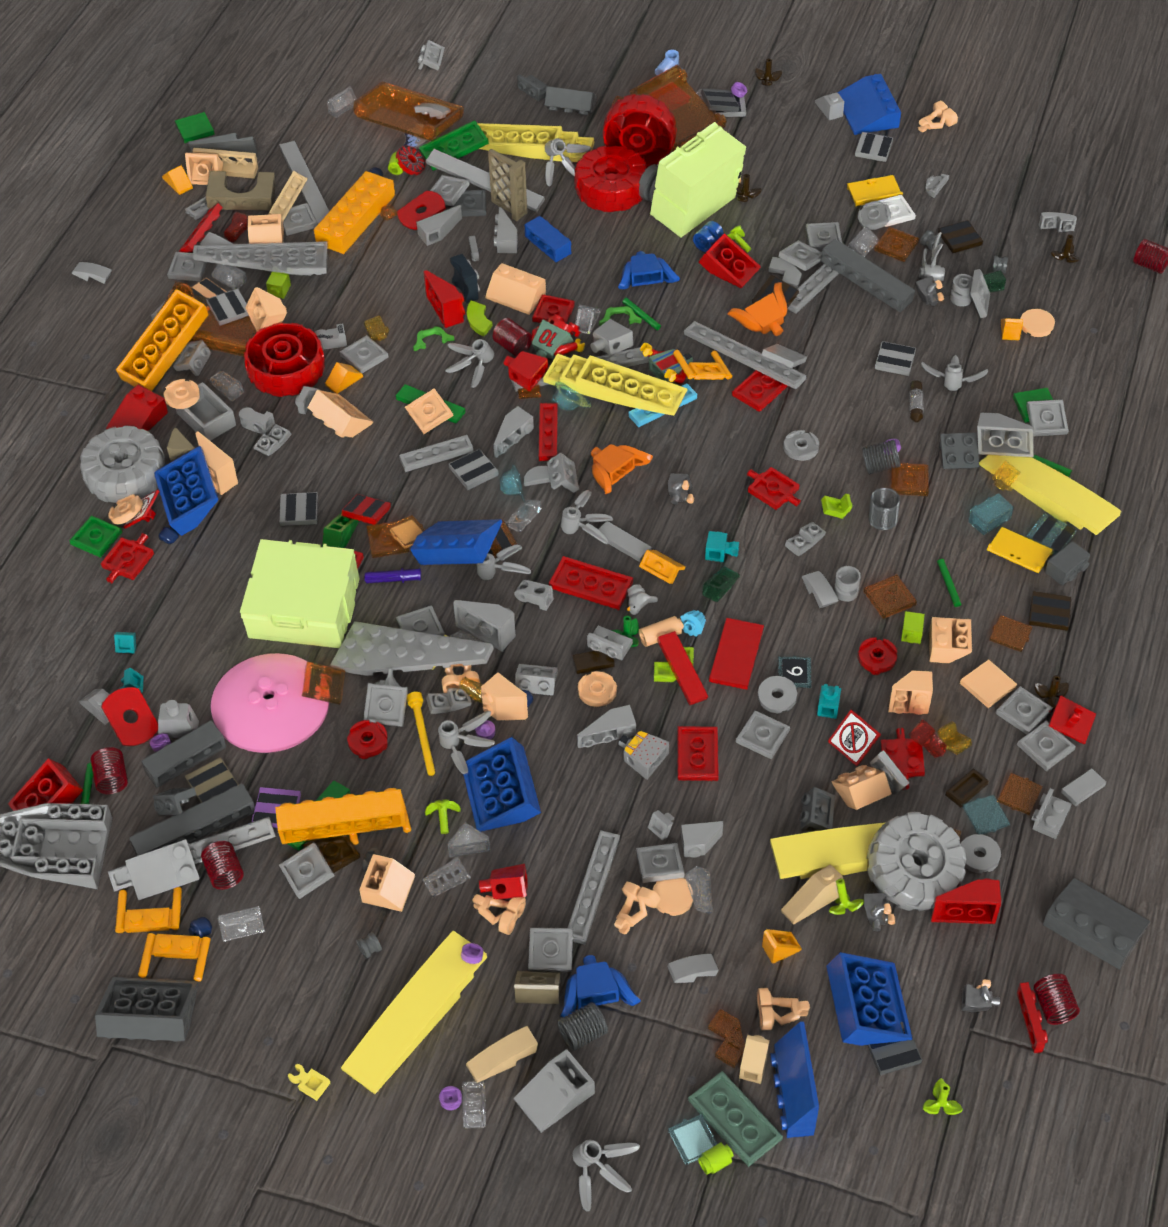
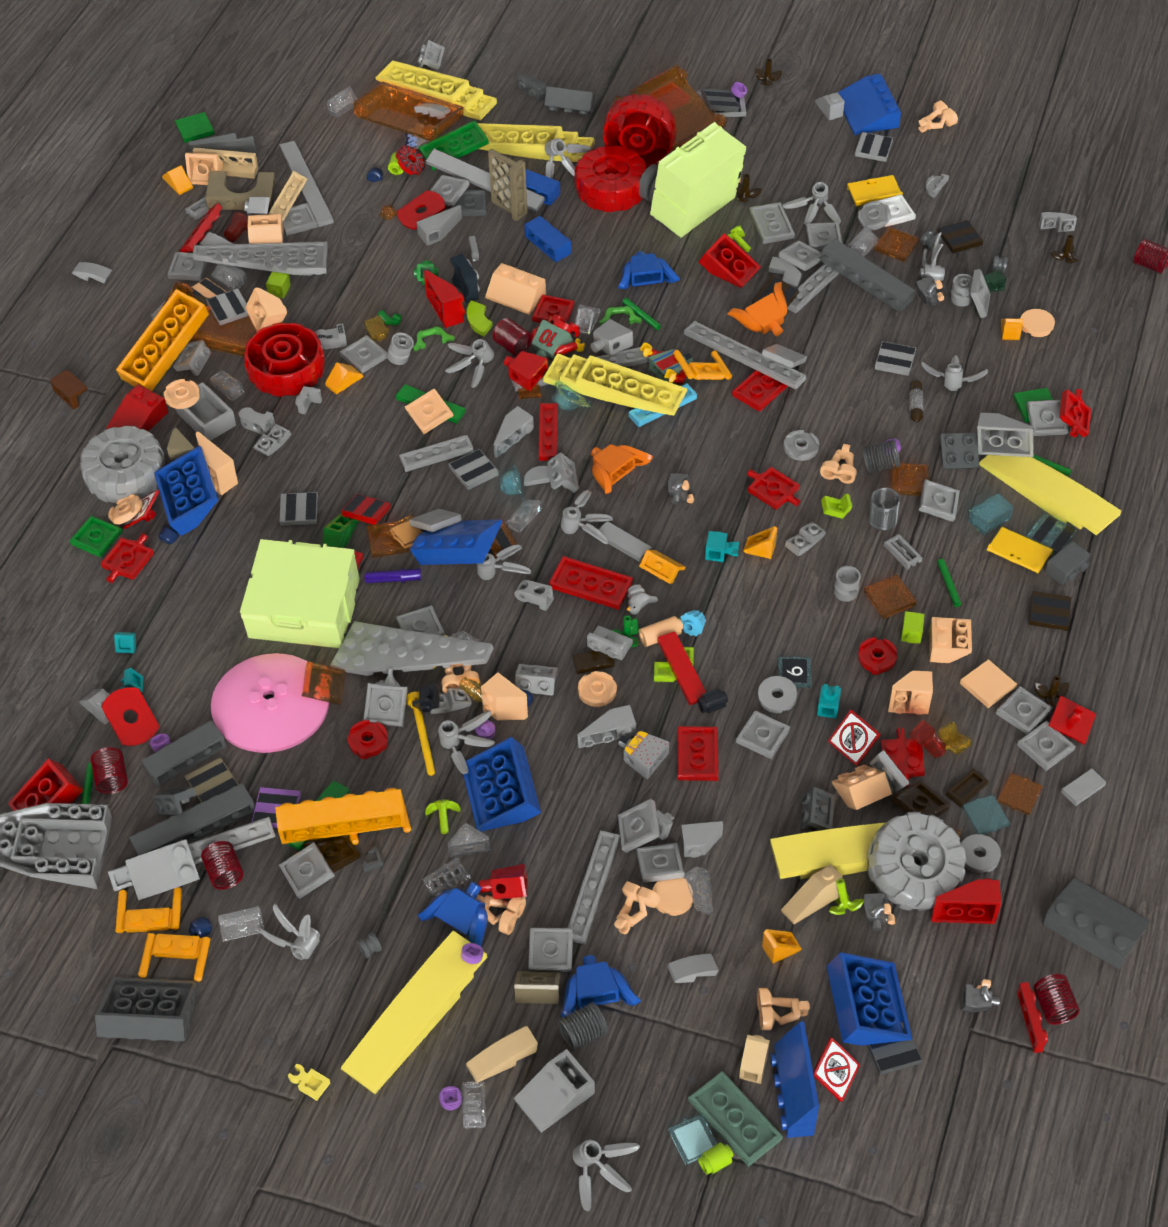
light grey torso [158,700,199,738] -> none
light nougat slope [307,390,373,438] -> none
light orange brick [314,171,395,254] -> none
light nougat slope [359,854,415,912] -> none
light grey slope [453,600,516,651] -> none
light grey slope [494,207,518,253] -> none
light blue piece [655,50,679,80] -> none
blue wheel [693,221,724,252] -> none
clear green slope [702,567,740,602] -> none
clear orange tile [708,1009,745,1068] -> none
red tile [709,618,764,690] -> none
light grey slope [802,571,839,608] -> none
lime plant [923,1078,963,1115] -> none
clear orange piece [990,615,1033,652] -> none
clear yellow bracket [992,461,1021,491] -> none
light grey bracket [1031,788,1072,839] -> none
none -> reddish brown panel [50,370,87,410]
none -> light grey slope [244,197,270,216]
none -> light grey plant [259,904,320,960]
none -> light yellow slope [376,61,497,120]
none -> green arm [378,310,402,325]
none -> light grey wheel [387,332,414,365]
none -> light grey tile [409,508,462,532]
none -> black bracket [412,683,440,712]
none -> green brick [414,261,439,285]
none -> blue torso [417,881,488,947]
none -> blue brick [509,169,560,206]
none -> light grey tile [618,799,660,853]
none -> black brick [697,689,728,713]
none -> light orange slope [743,526,777,559]
none -> light grey tile [749,202,795,244]
none -> light grey plant [782,182,841,225]
none -> piece [813,1037,860,1102]
none -> light nougat piece [820,444,857,484]
none -> light grey tile [884,534,923,570]
none -> dark brown tile [892,781,950,817]
none -> light grey tile [919,479,960,522]
none -> red plate [1059,389,1092,437]

